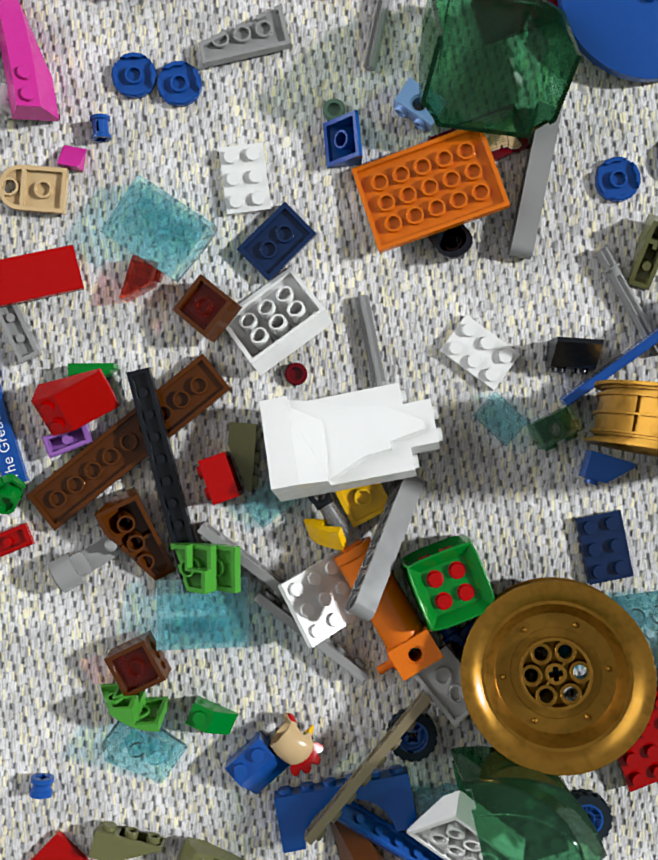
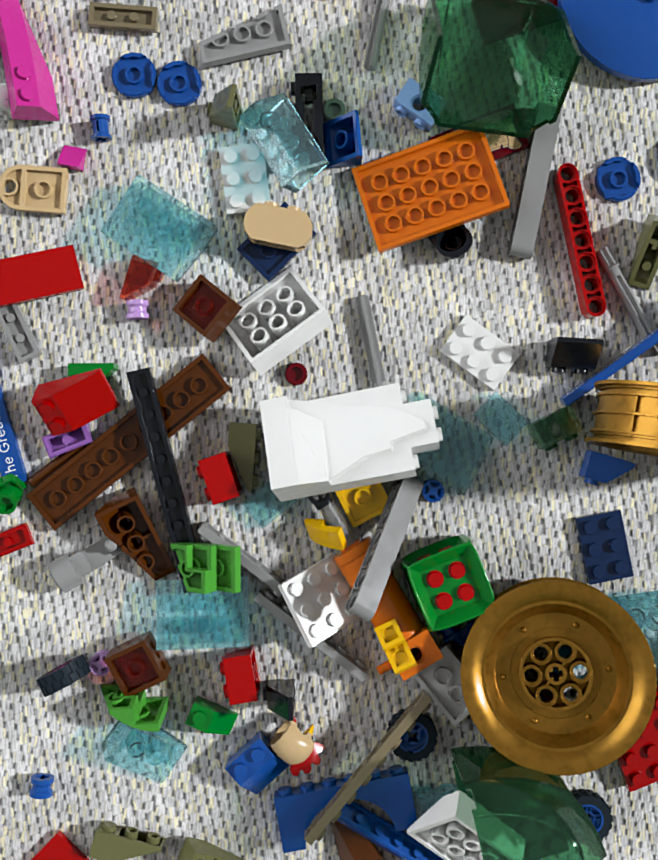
none -> reddish brown axle [28,445,86,489]
none -> black wheel [36,654,91,697]
none -> dark tan plate [88,2,159,33]
none -> lavender wheel [89,650,115,676]
none -> lavender wheel [126,299,149,320]
none -> olive slope [207,84,243,131]
none -> red brick [220,644,261,705]
none -> clear light blue slope [239,93,330,193]
none -> tan brick [244,201,313,252]
none -> black slope [263,679,295,721]
none -> black brick [291,73,324,170]
none -> yellow slope [374,619,417,675]
none -> clear light blue slope [412,391,495,496]
none -> blue wheel [421,479,444,502]
none -> red beam [553,163,606,319]

